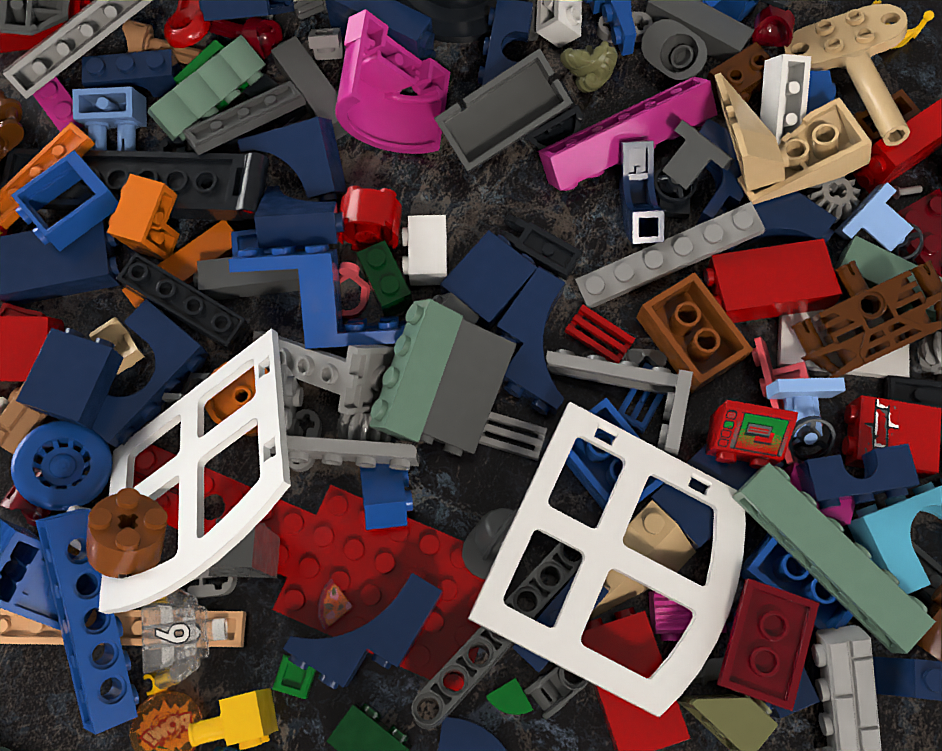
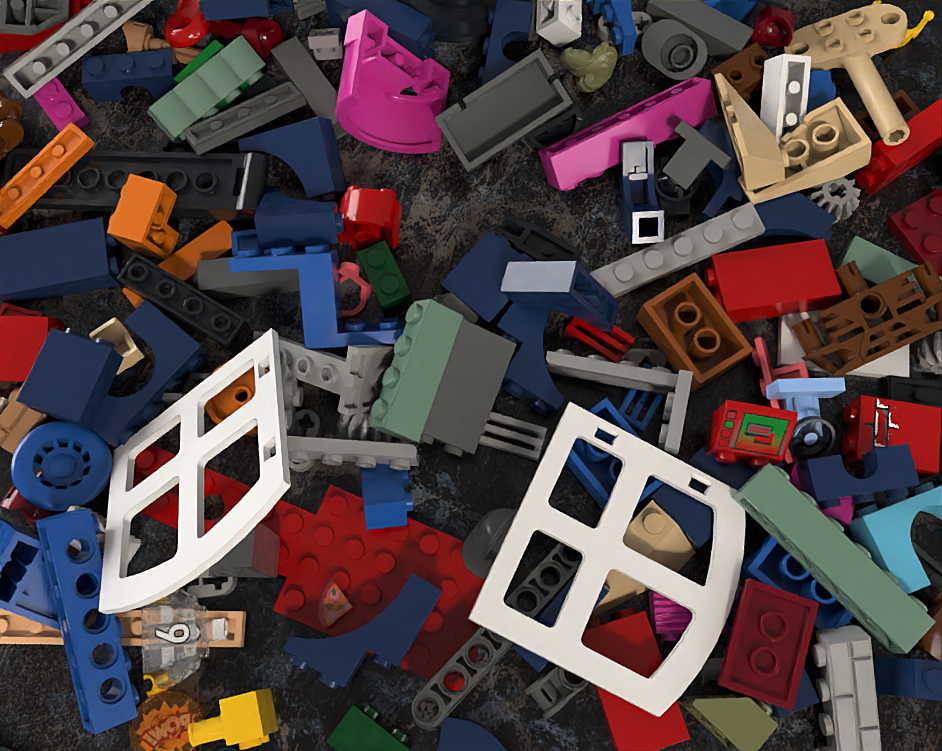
blue window [11,150,119,252] -> none
medium blue brick [72,87,147,151] -> none
dark orange brick [86,488,168,578] -> none
green tile [272,654,316,699] -> none
white brick [402,215,447,286] -> none
green tile [485,678,533,715] -> none
light blue piece [834,182,924,262] -> none
light grey piece [892,185,922,199] -> none
none -> dark blue arch [500,261,619,332]

